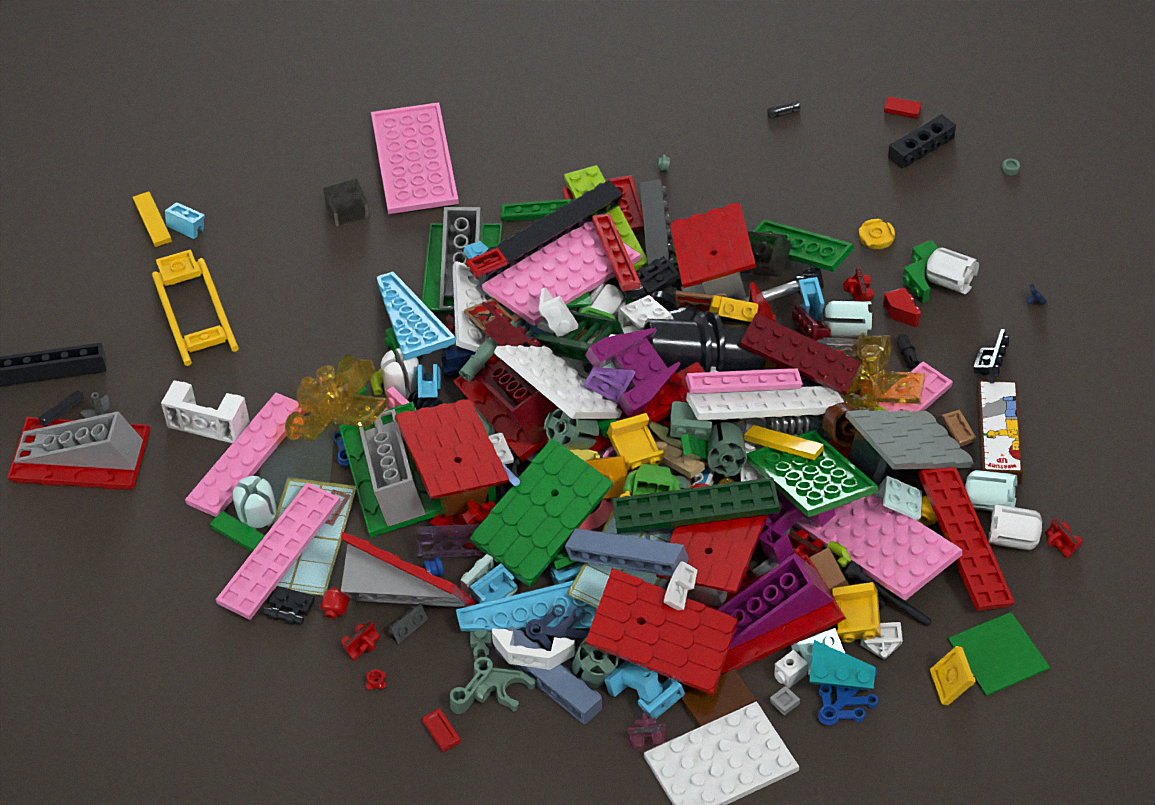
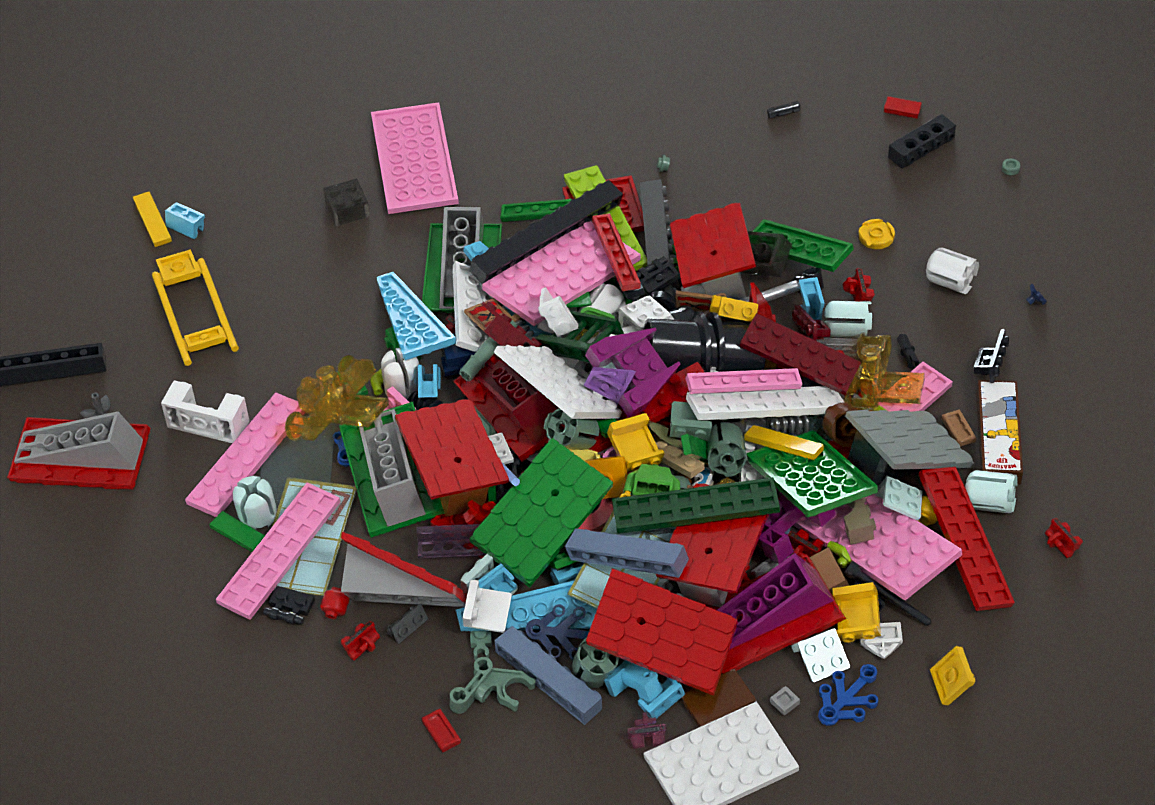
black axle [39,391,84,427] -> none
red plate [366,669,387,690] -> none
blue wheel [423,557,444,577] -> none
red tile [465,248,508,278] -> none
white slope [492,628,576,670] -> none
white slope [664,562,697,611] -> none
white brick [774,650,808,688] -> none
teal wedge [810,639,876,691] -> none
red slope [883,288,921,327] -> none
green arch [902,240,938,304] -> none
green piece [948,612,1050,696] -> none
white cylinder [988,505,1042,550] -> none
none -> white bracket [463,580,512,633]
none -> dark tan arch [844,497,876,545]

